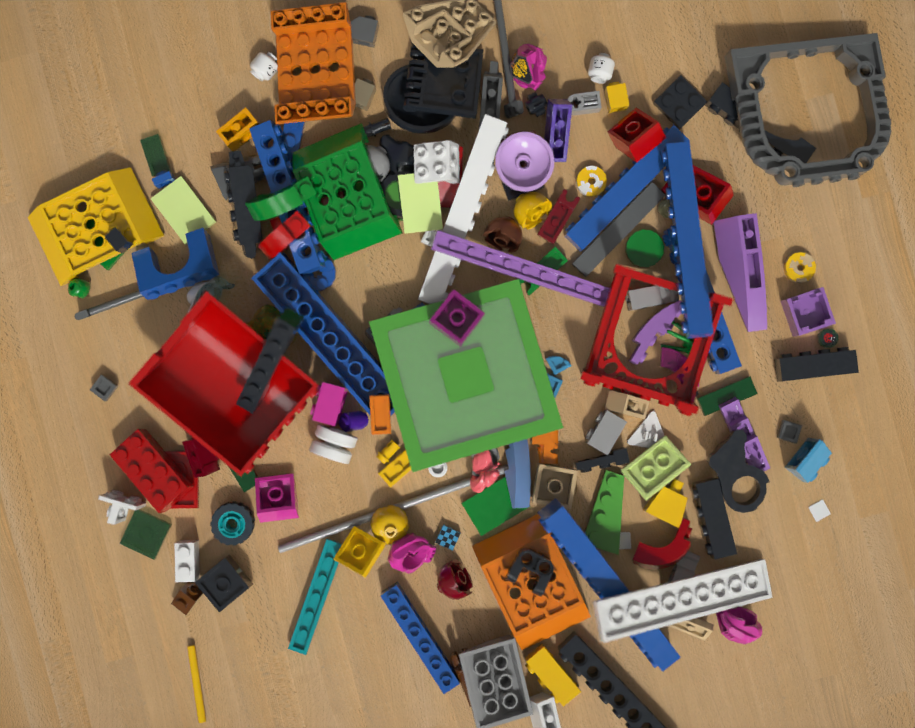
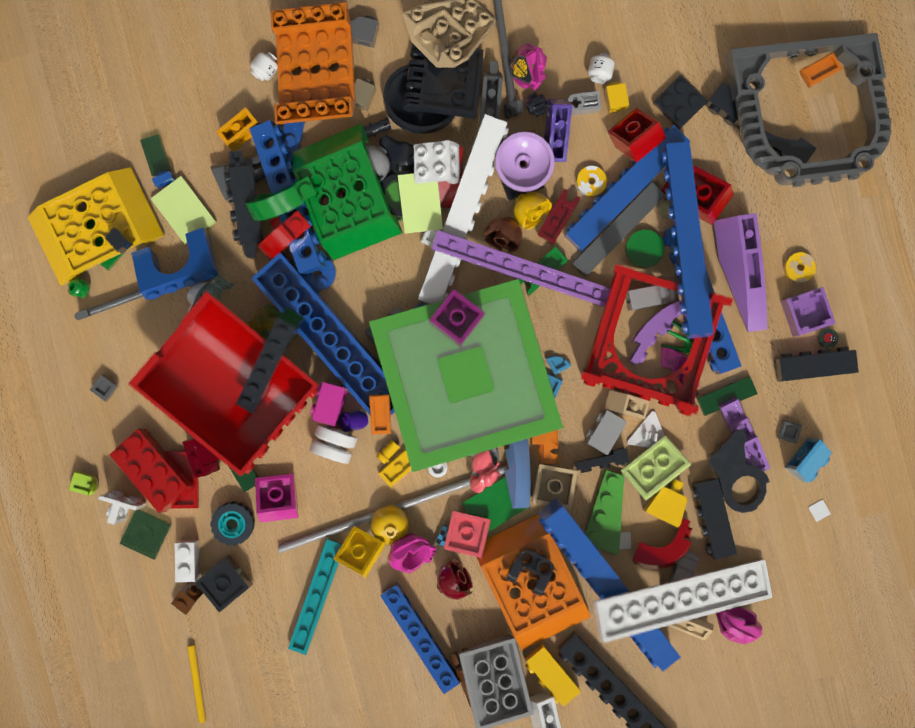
none -> lime plate [68,470,99,496]
none -> coral plate [444,511,491,558]
none -> orange tile [799,52,843,88]

